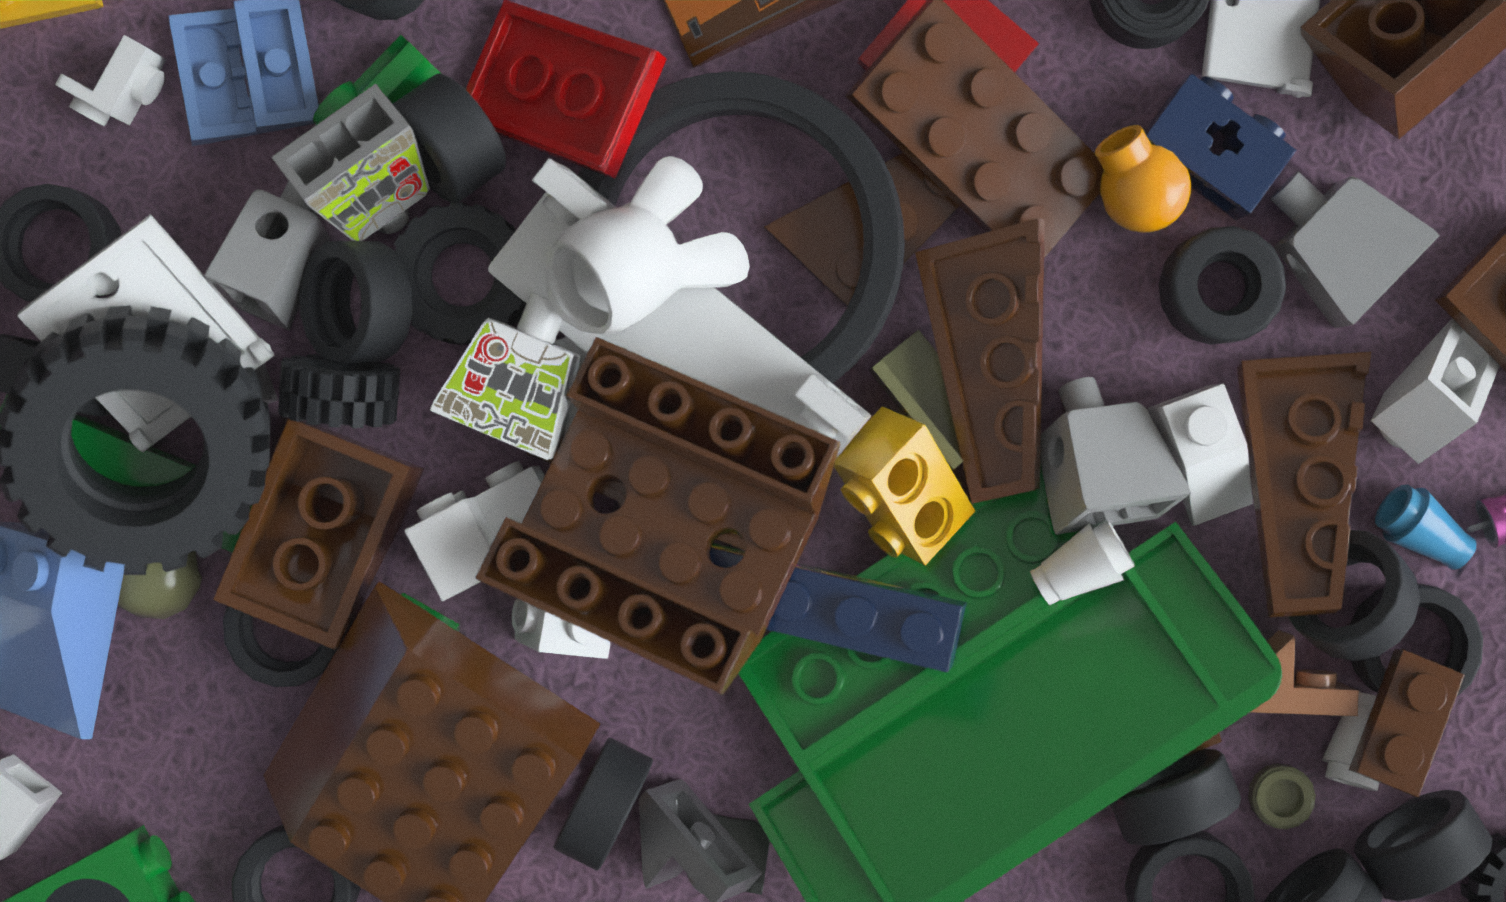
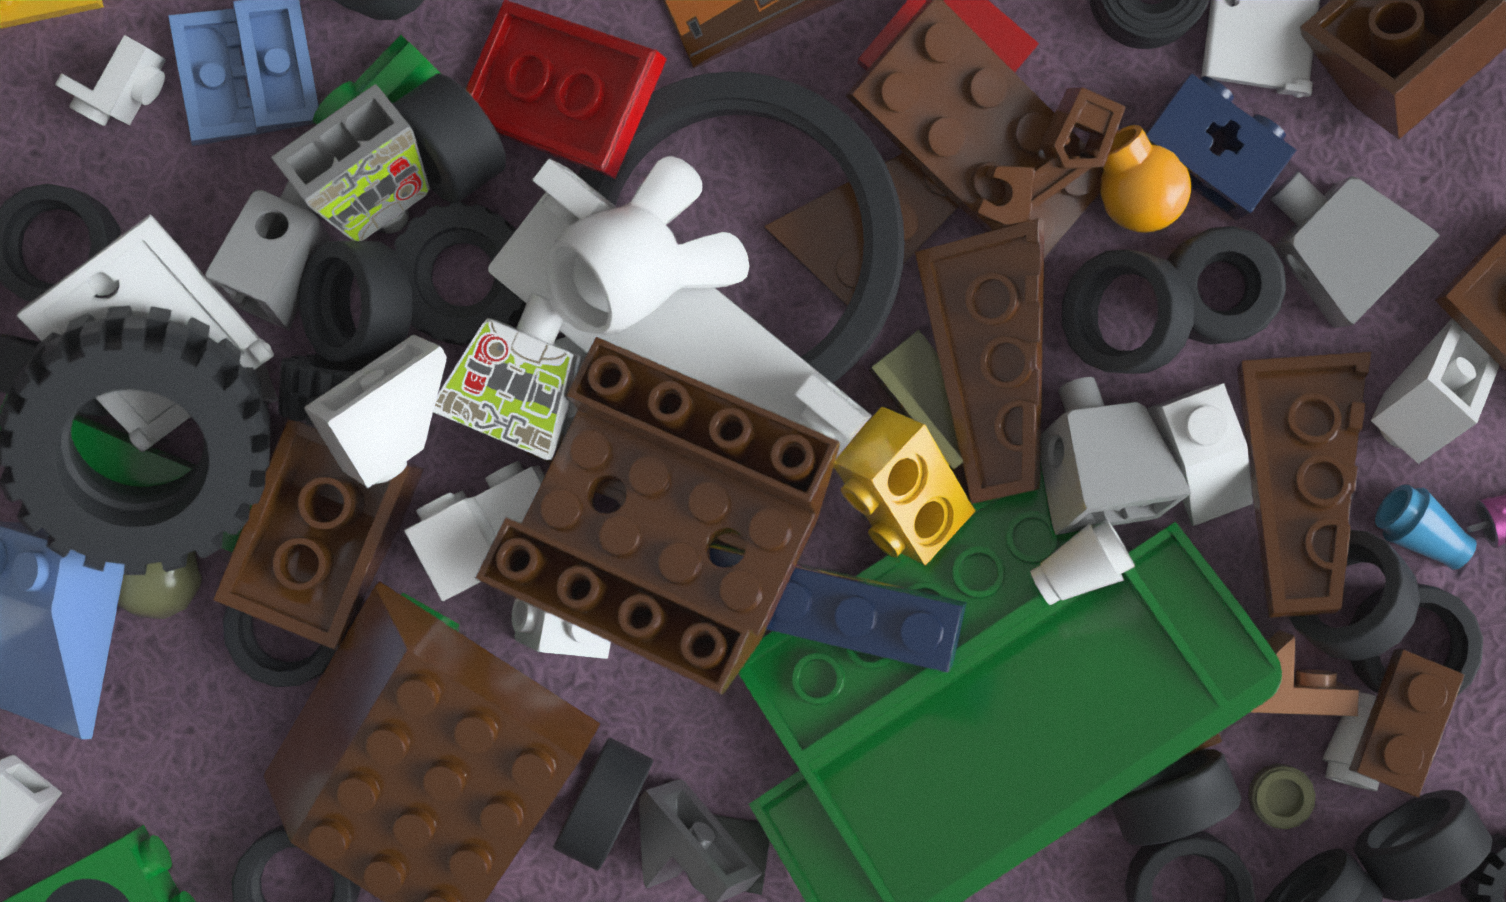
none -> white slope [304,334,447,487]
none -> reddish brown piece [971,87,1126,225]
none -> black tyre [1062,249,1194,374]

